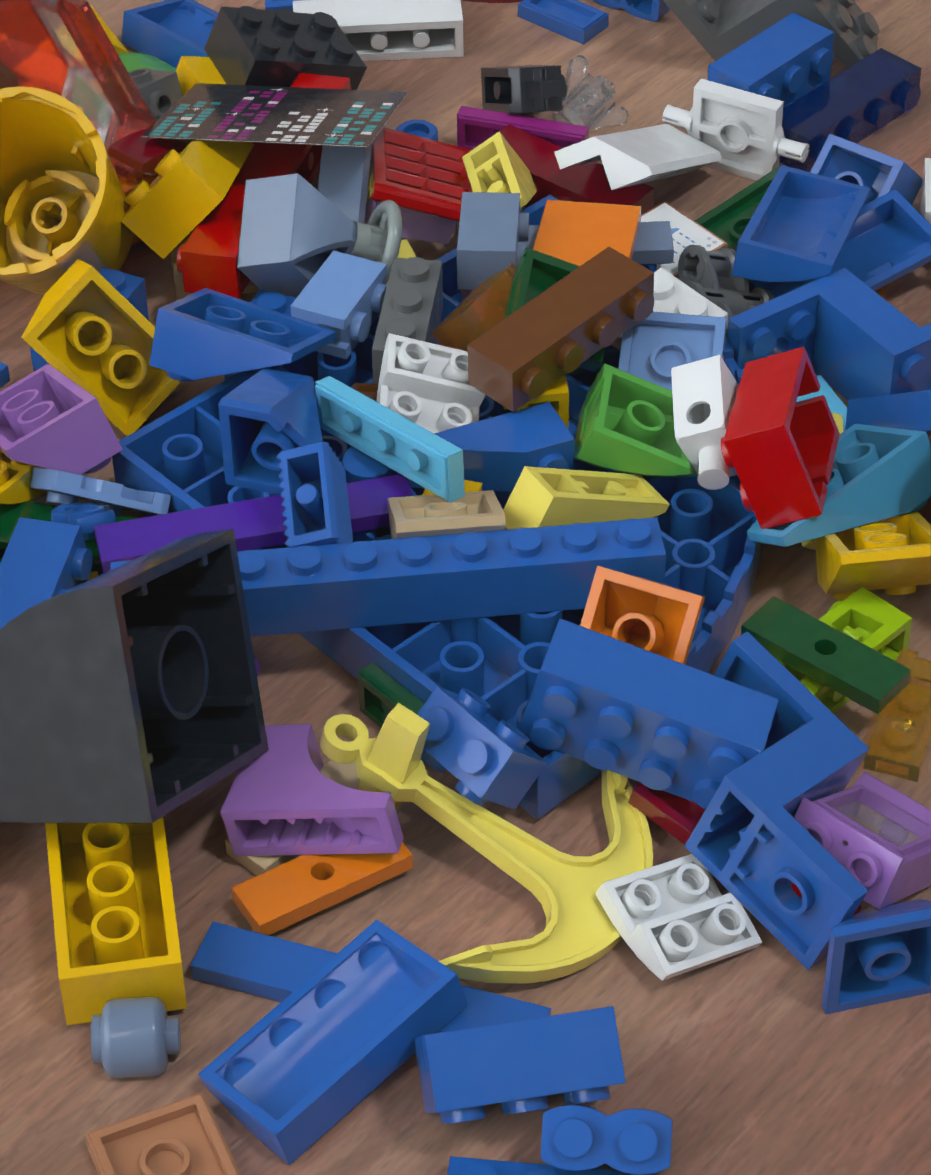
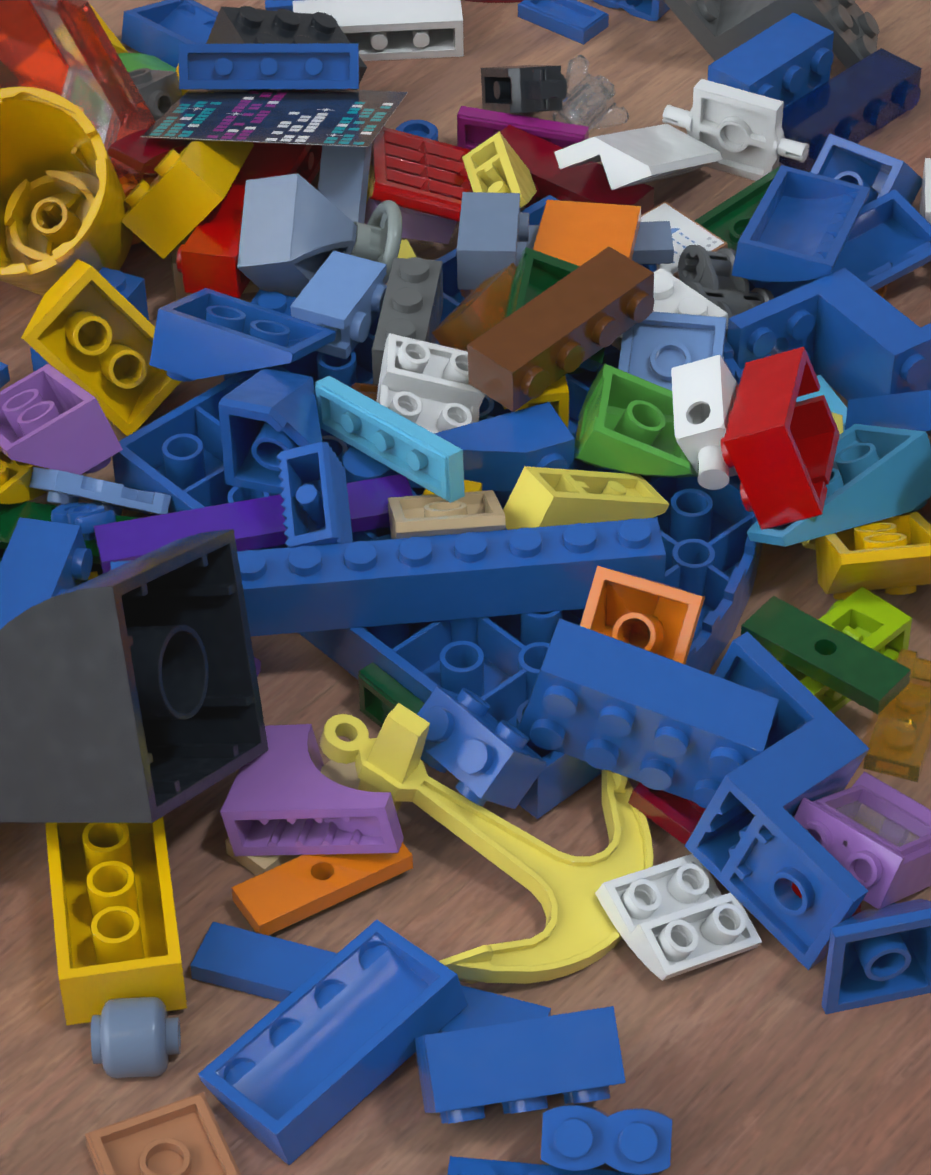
none -> blue plate [178,43,359,89]

